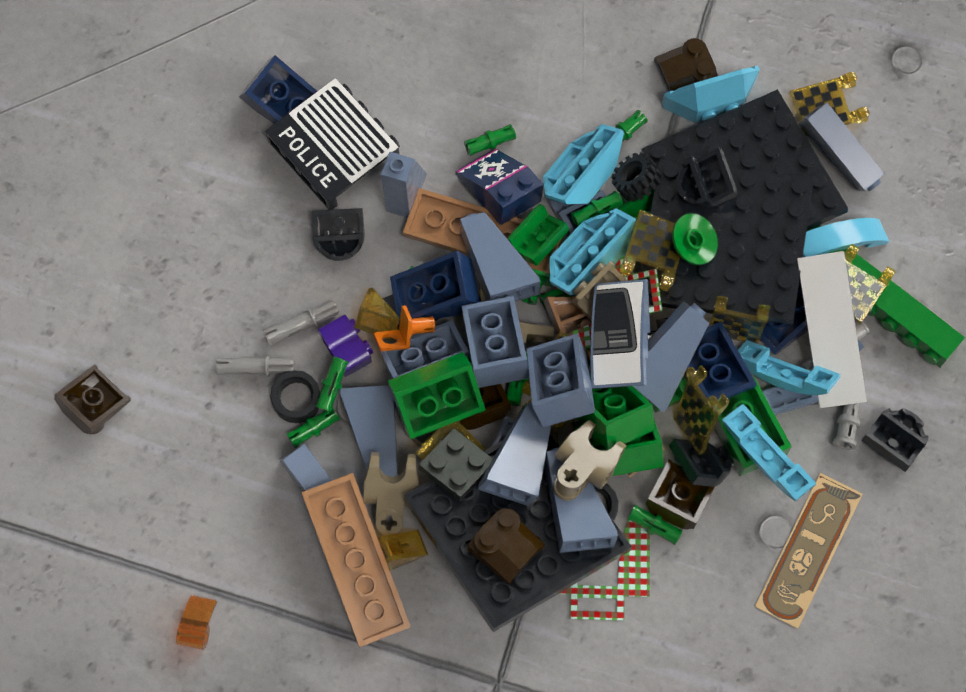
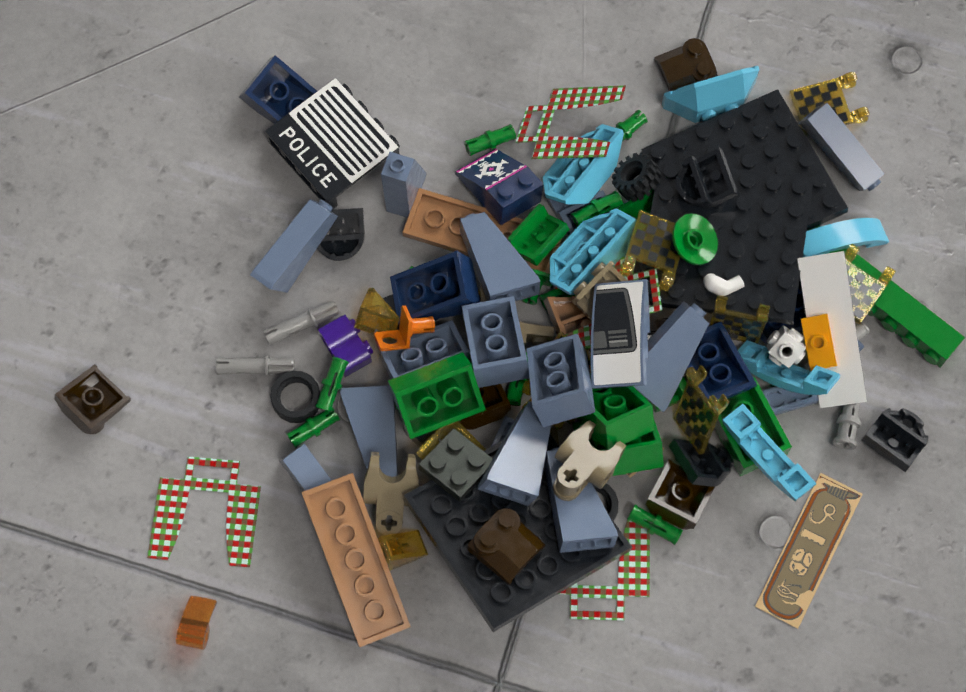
none -> piece [147,457,261,567]
none -> sand blue slope [250,199,338,293]
none -> piece [516,85,626,159]
none -> white arm [703,273,744,297]
none -> white brick [767,325,806,368]
none -> light orange plate [801,314,837,371]

